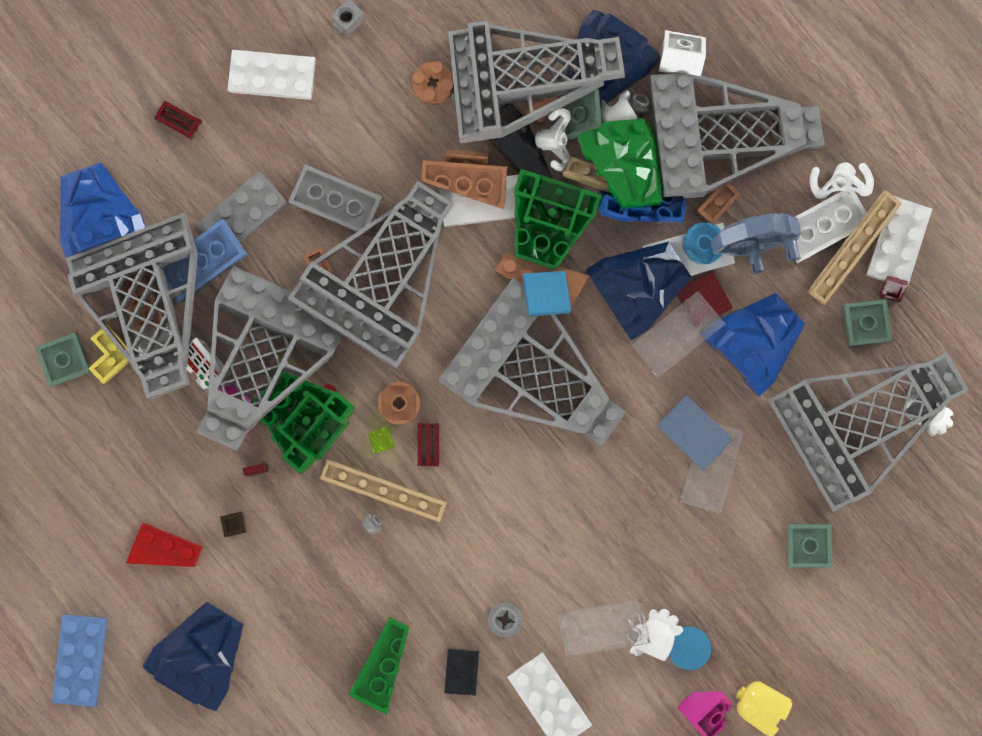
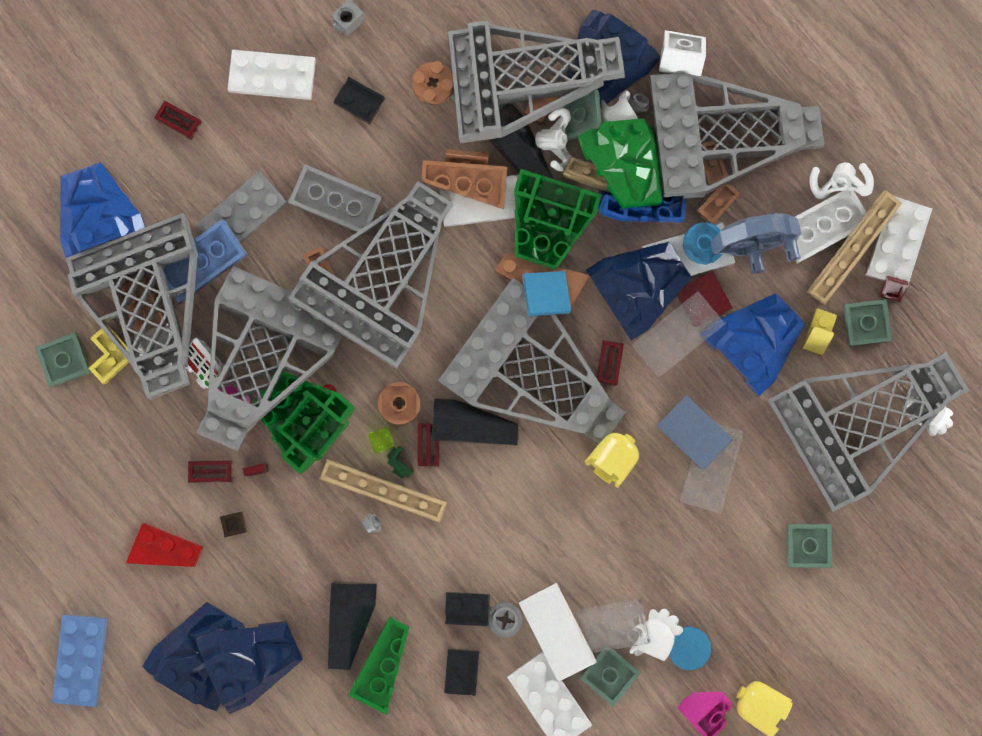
none -> dark red tile [188,460,232,483]
none -> dark blue wedge [196,621,303,714]
none -> black wedge [328,581,377,670]
none -> black plate [333,76,385,124]
none -> dark green bracket [387,445,414,479]
none -> black wedge [432,399,518,445]
none -> black plate [445,592,490,626]
none -> white tile [519,583,597,682]
none -> sand green plate [579,644,641,707]
none -> light yellow cylinder [585,433,639,488]
none -> dark red tile [596,340,624,386]
none -> nougat plate [701,141,728,186]
none -> light yellow slope [802,308,837,356]

